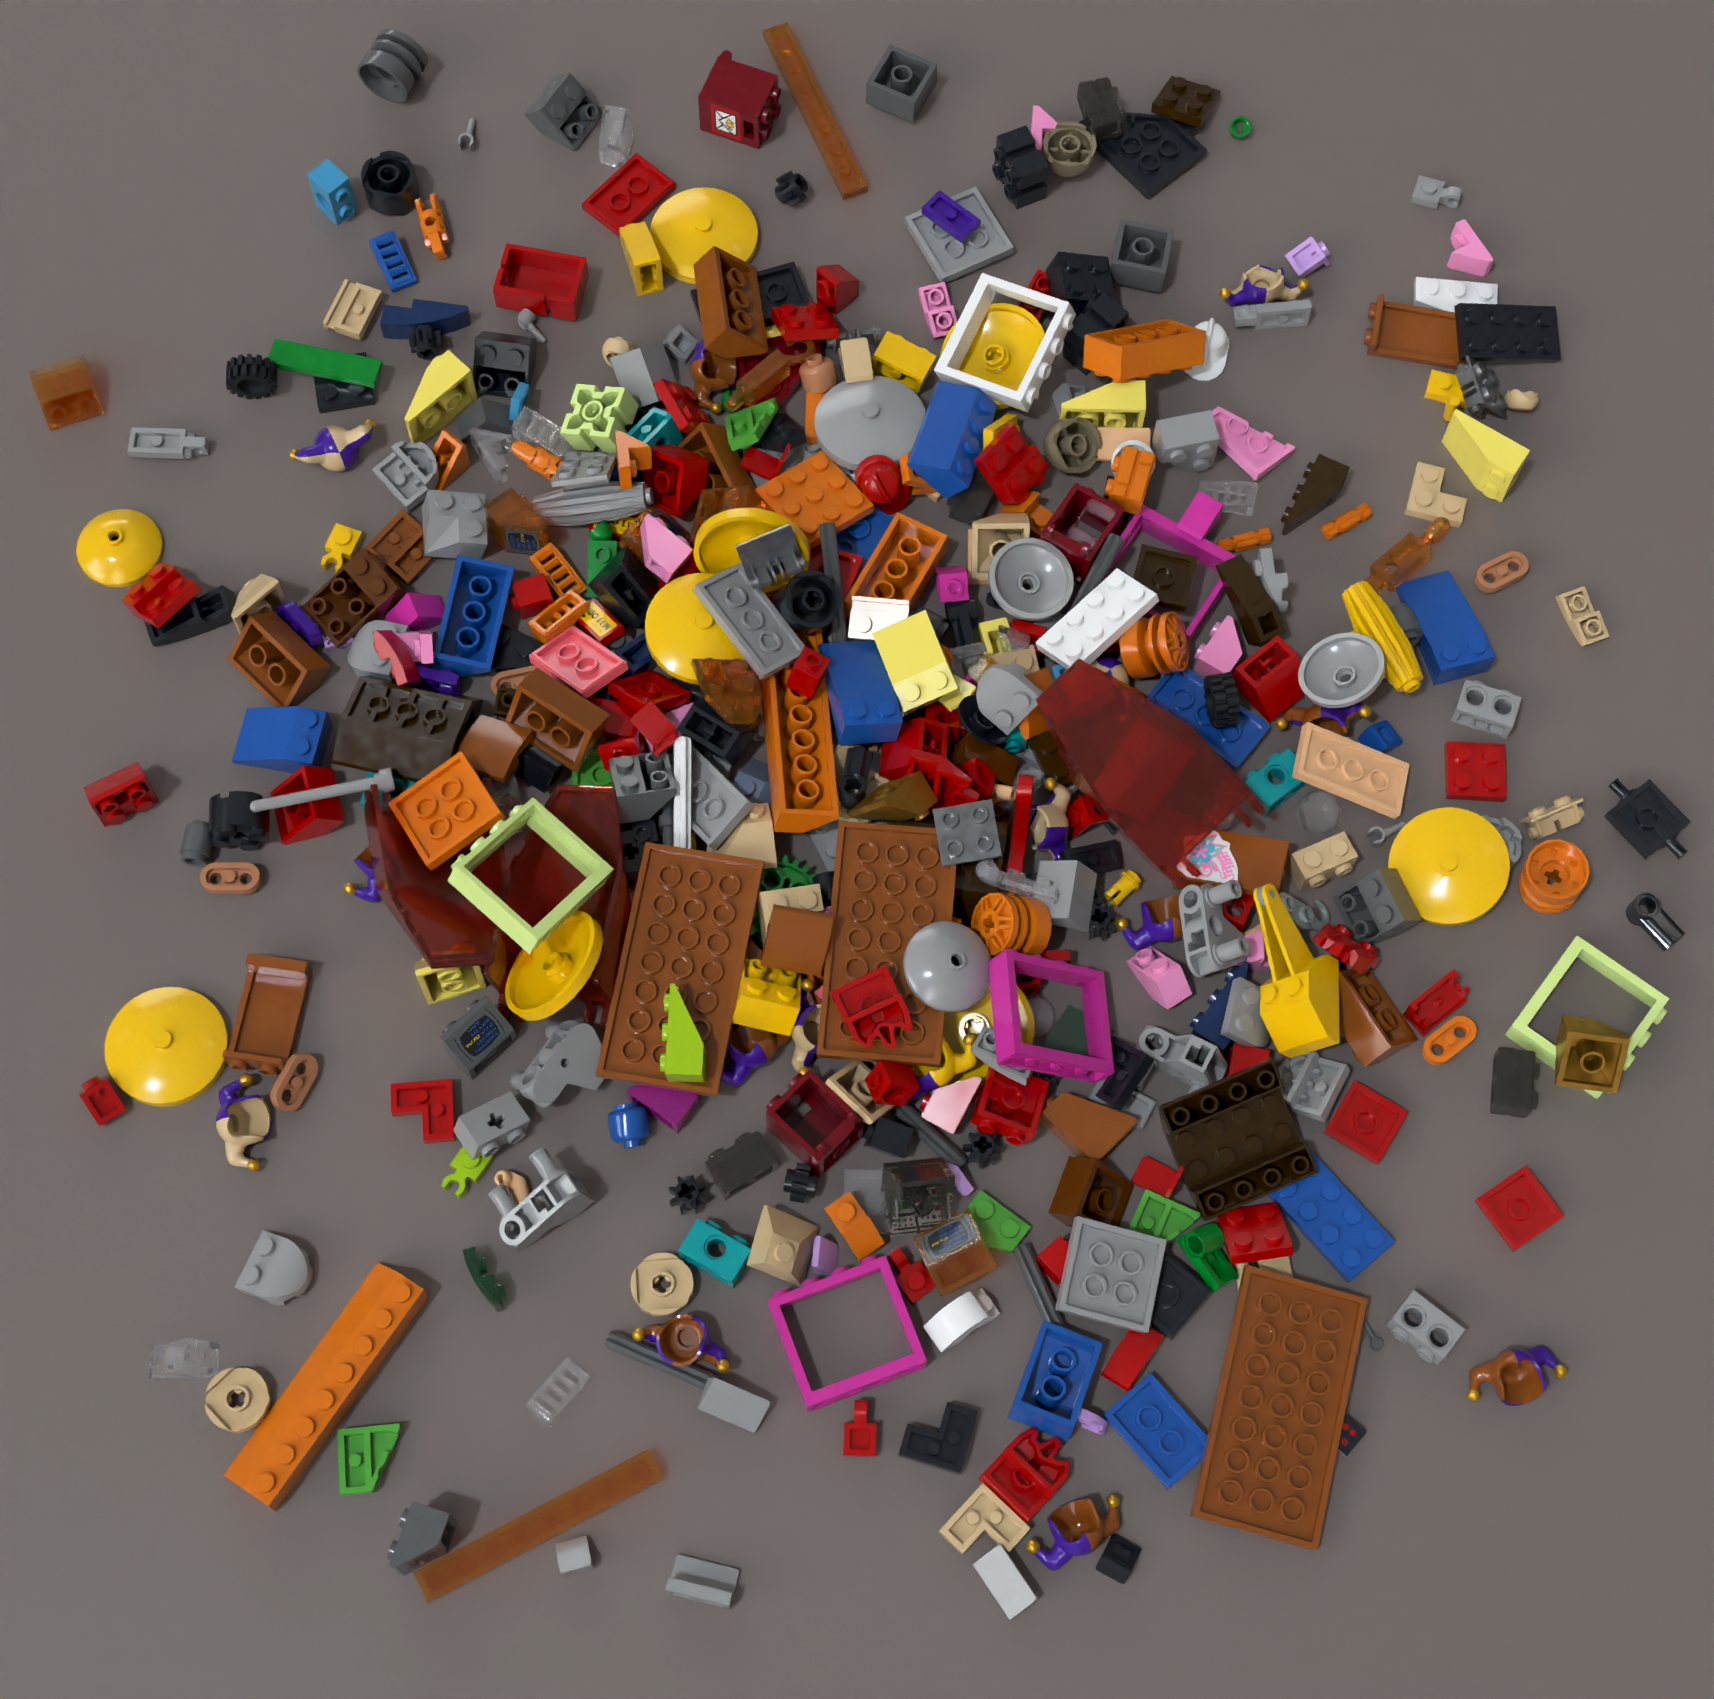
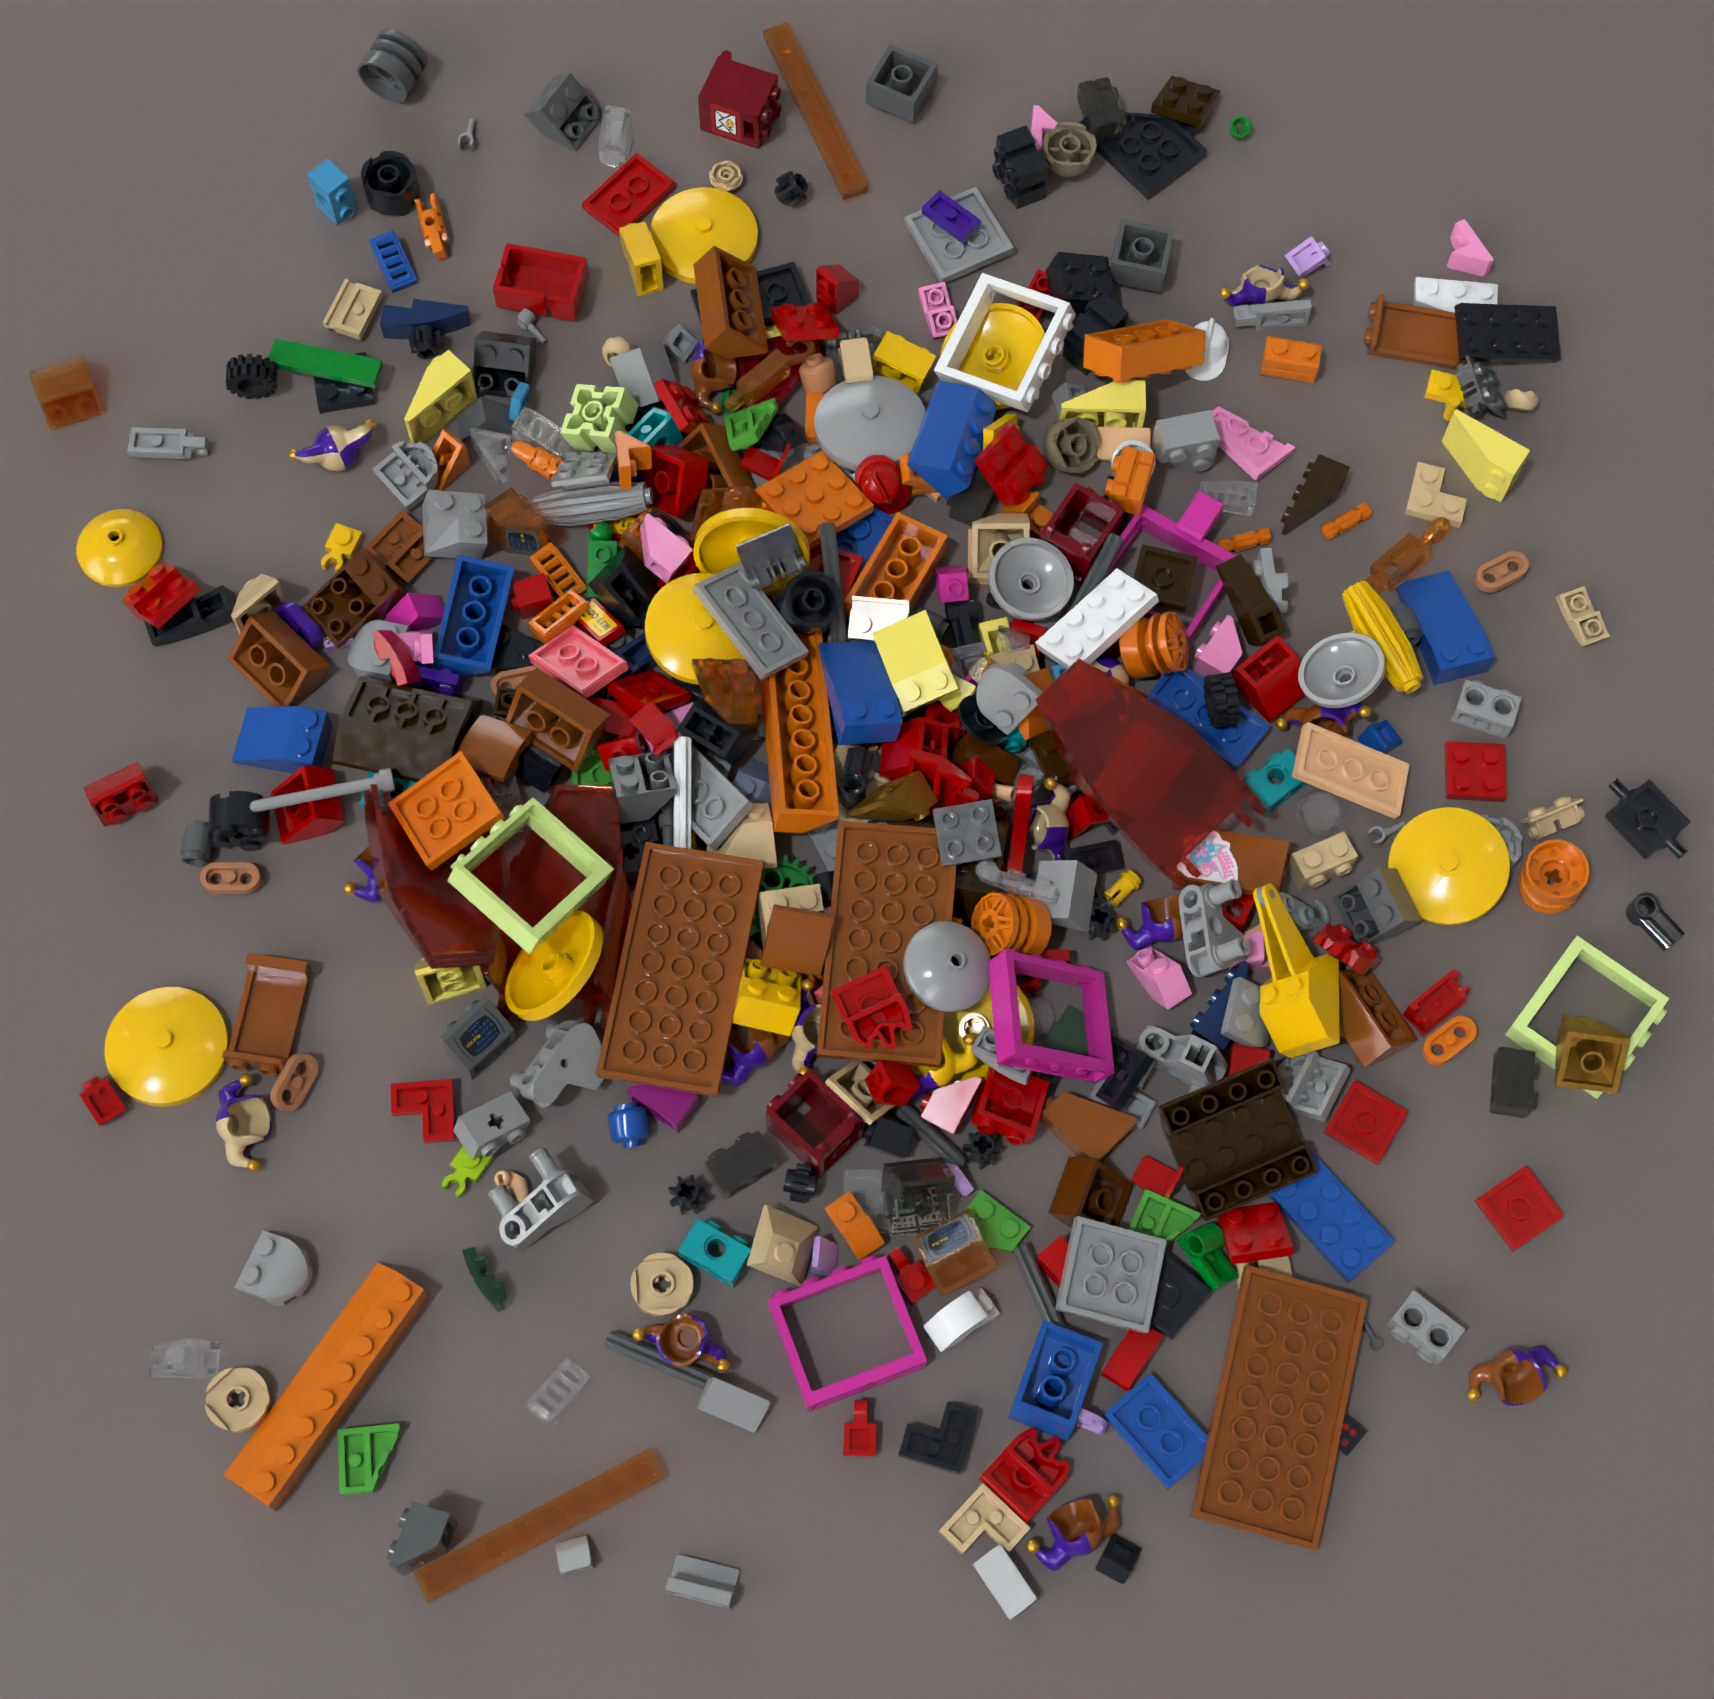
lime slope [660,983,707,1082] -> none
red brick [786,646,831,700] -> none
light grey plate [1411,175,1462,209] -> none
none -> tan plate [709,160,743,192]
none -> orange brick [1259,336,1322,383]

